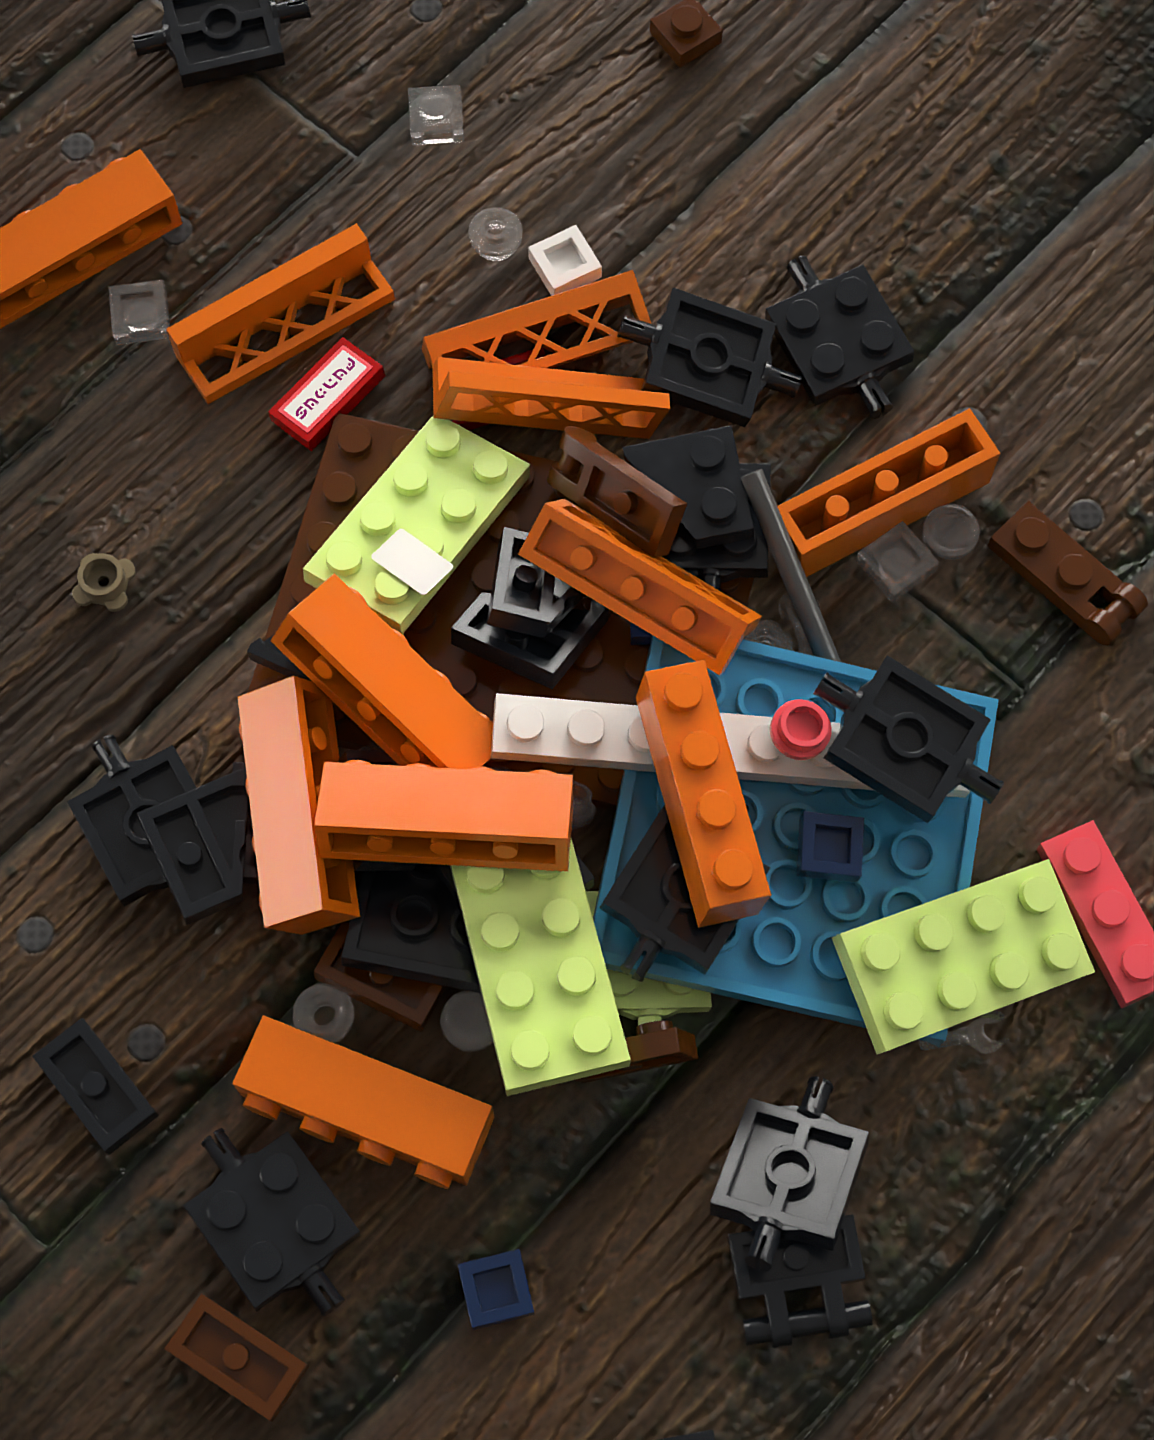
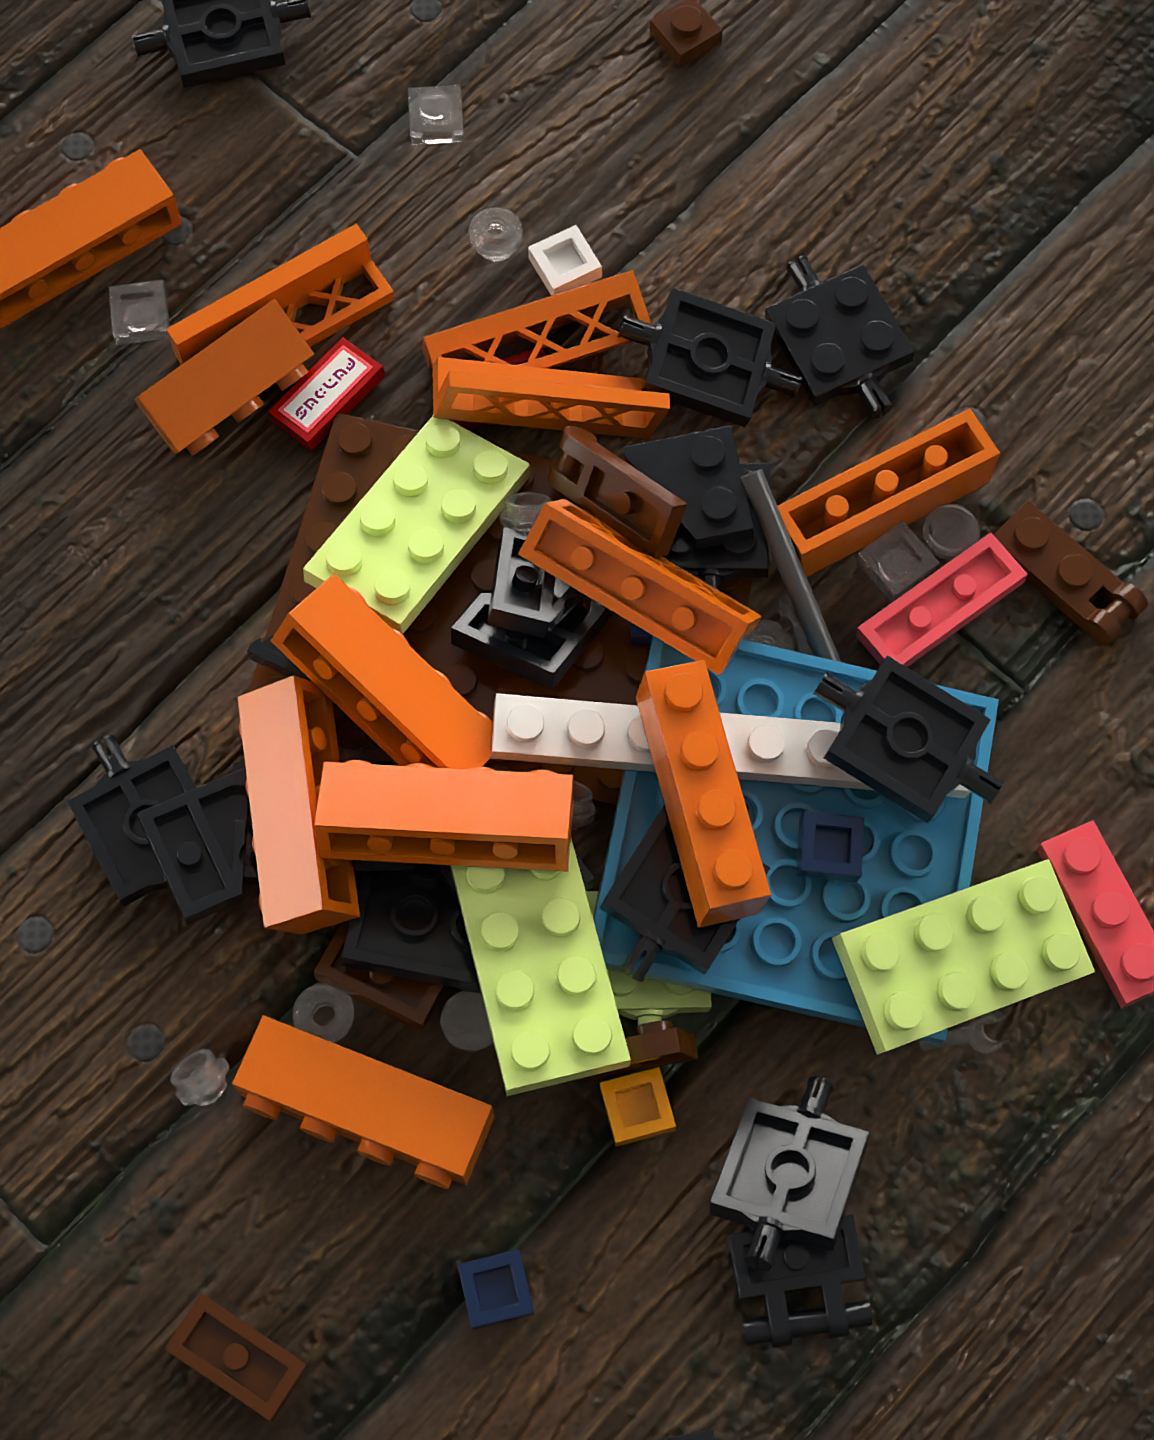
black plate [32,1018,159,1155] -> none
dark tan plate [72,553,136,612] -> none
black plate [183,1128,360,1317] -> none
white sticker [371,529,453,595] -> none
coral plate [770,699,832,760] -> none
none -> orange brick [134,298,314,456]
none -> clear plate [170,1049,229,1106]
none -> clear plate [500,492,551,533]
none -> light orange plate [600,1067,676,1147]
none -> coral plate [855,532,1028,667]

